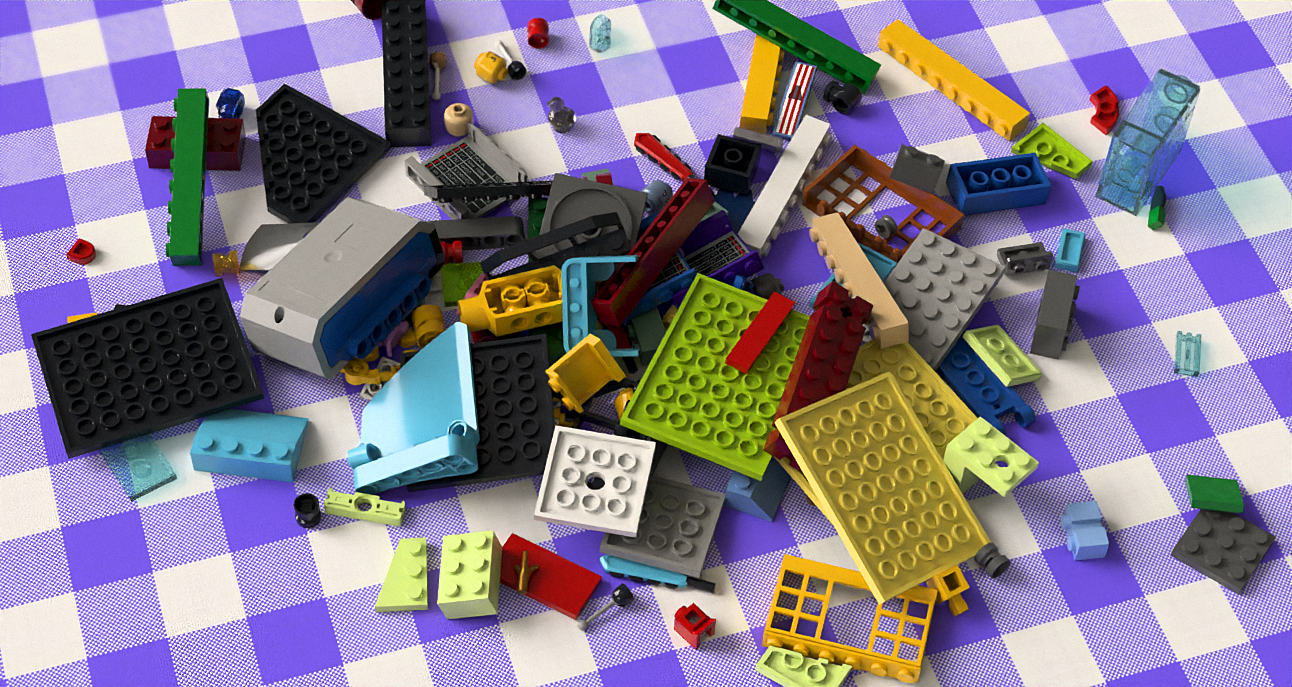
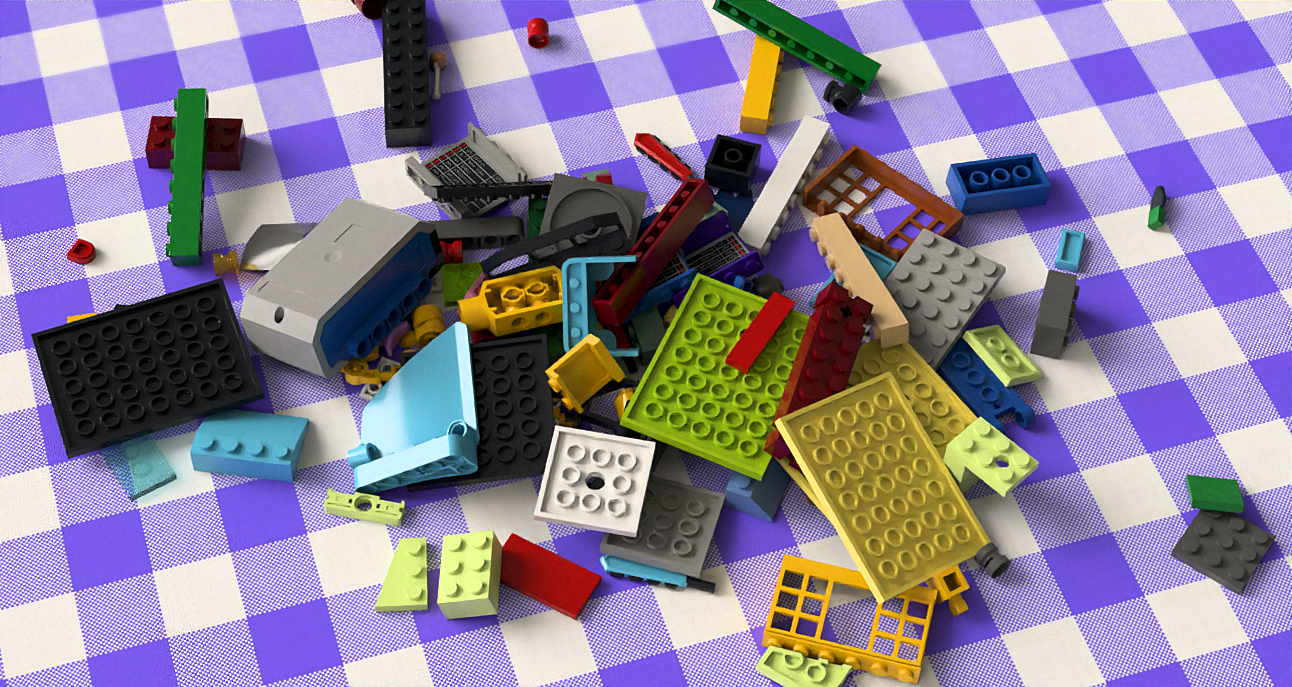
clear blue rock [215,88,245,119] -> none
black plate [256,83,391,223] -> none
black wheel [293,493,321,528] -> none
tan head [444,103,474,137] -> none
yellow head [474,51,508,84] -> none
black hinge [495,40,527,80] -> none
pearl gold bar [513,551,539,594] -> none
clear smoke animal [547,97,576,133] -> none
hinge [577,583,634,631] -> none
clear light blue plate [589,14,611,53] -> none
sand blue head [640,180,673,214] -> none
red window [674,603,716,650] -> none
flat silver slope [733,127,783,153] -> none
slope [773,62,817,141] -> none
dark grey bush [875,215,898,239] -> none
yellow brick [878,19,1030,141] -> none
dark grey slope [889,143,945,194] -> none
flat silver bracket [997,242,1053,276] -> none
lime wing [1011,123,1093,179] -> none
light blue brick [1061,501,1109,561] -> none
red tile [1090,85,1119,135] -> none
clear light blue brick [1095,68,1201,216] -> none
clear light blue tile [1174,331,1202,377] -> none

